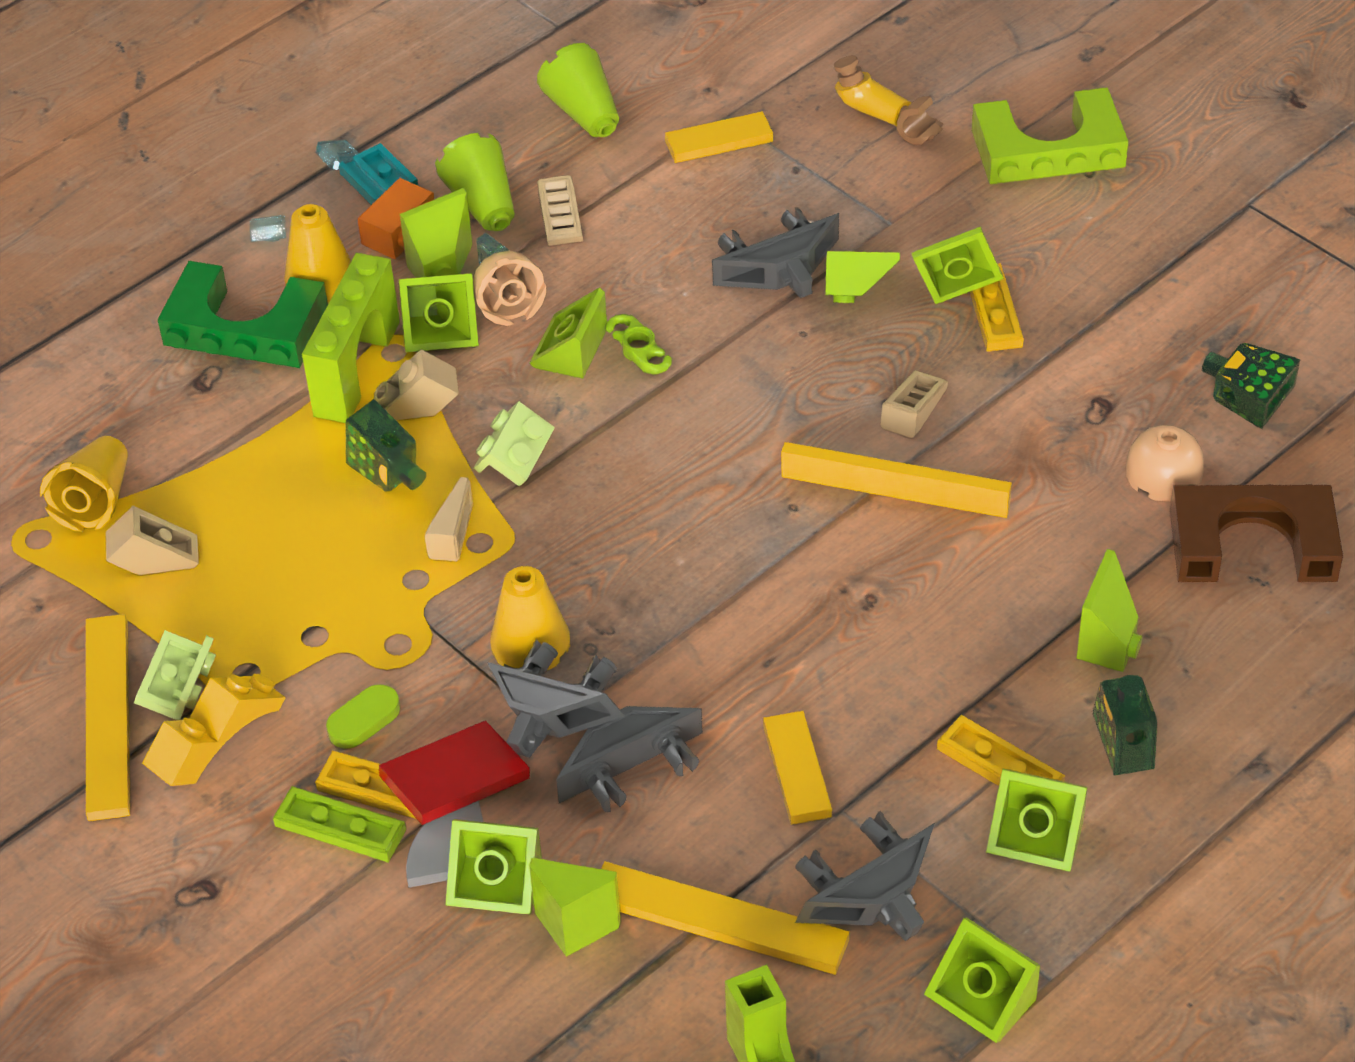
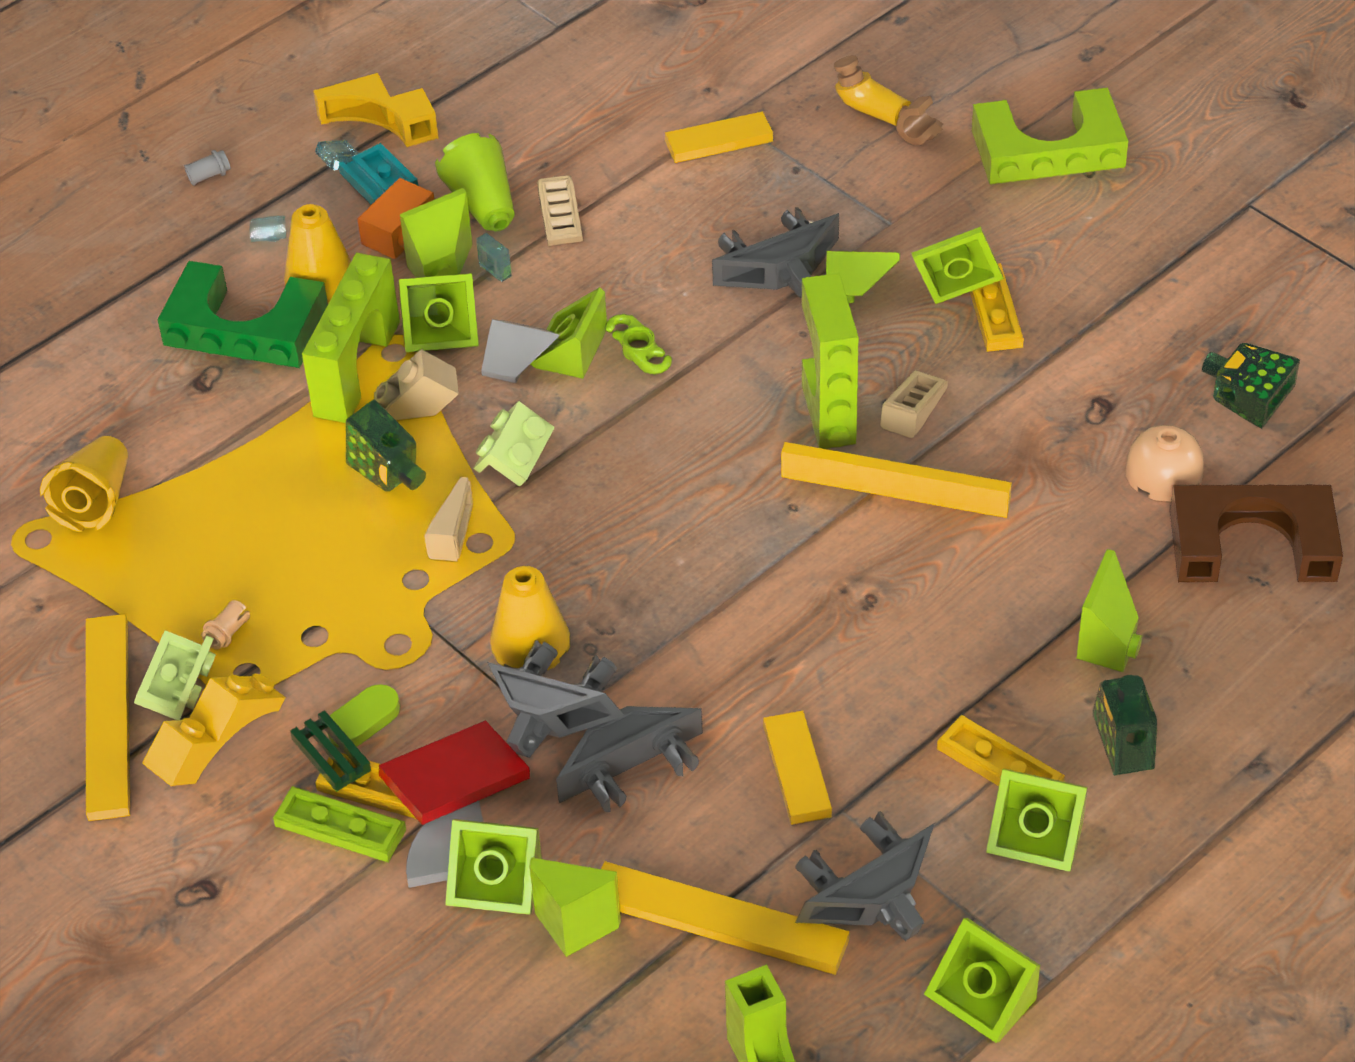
tan slope [106,506,199,575] -> none
light nougat cylinder [473,251,546,326] -> none
lime cone [537,43,619,137] -> none
none -> light grey pin [184,150,231,185]
none -> light nougat pin [202,600,250,649]
none -> dark green tile [290,710,371,792]
none -> yellow arch [313,73,438,147]
none -> light grey slope [481,319,560,383]
none -> lime arch [802,273,859,449]

